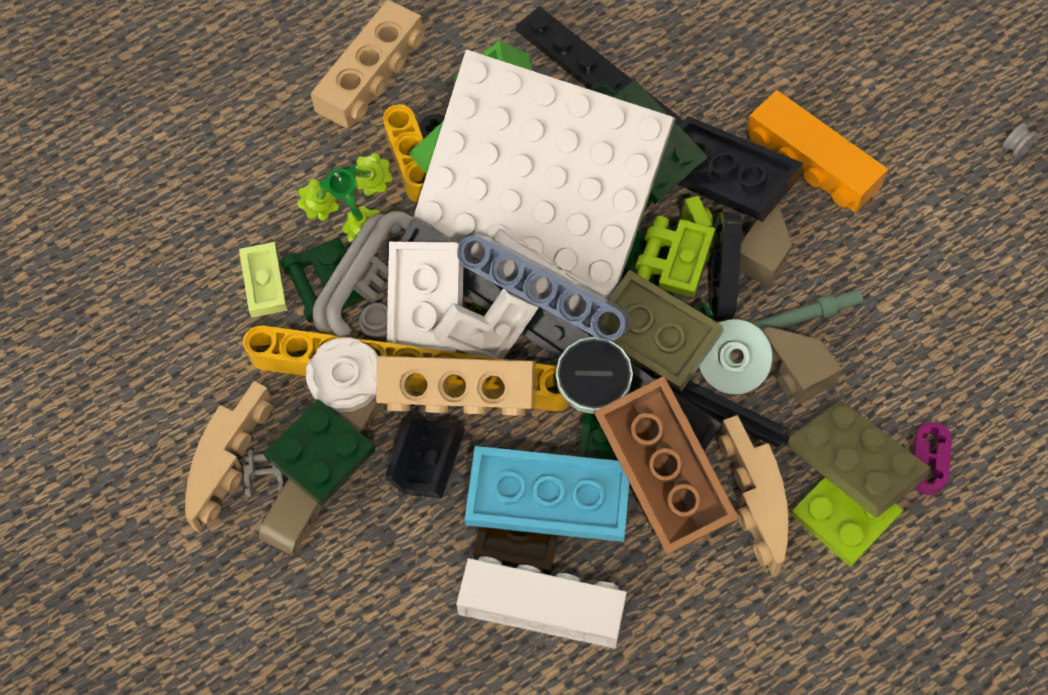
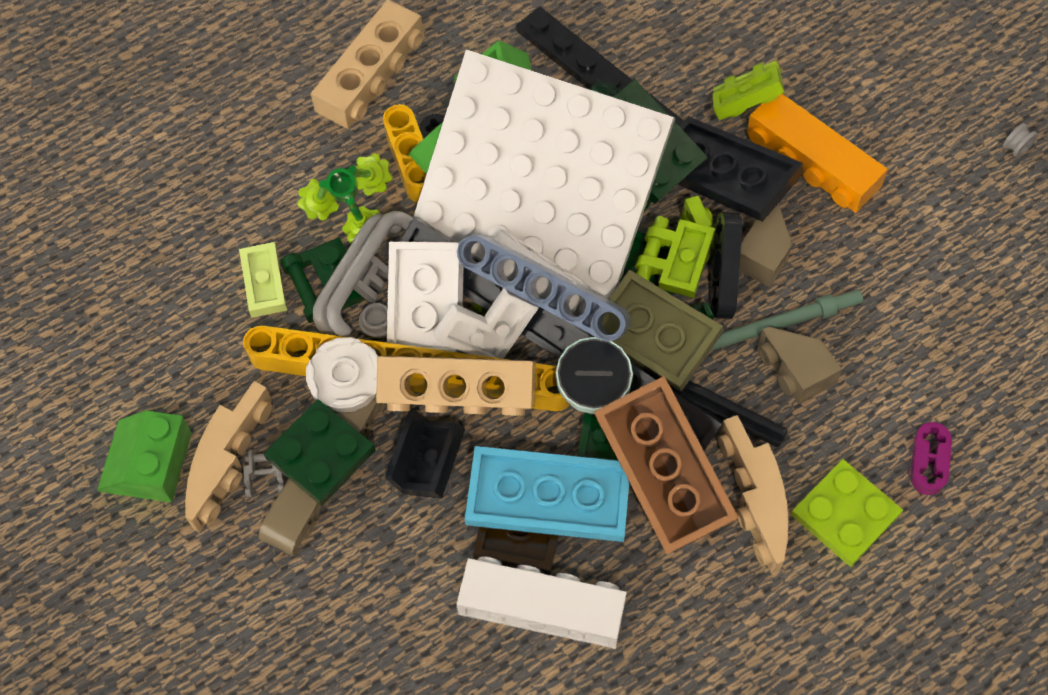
light aqua dish [699,319,773,394] -> none
olive plate [787,400,931,518] -> none
none -> bright green slope [97,410,192,503]
none -> lime plate [712,60,785,121]

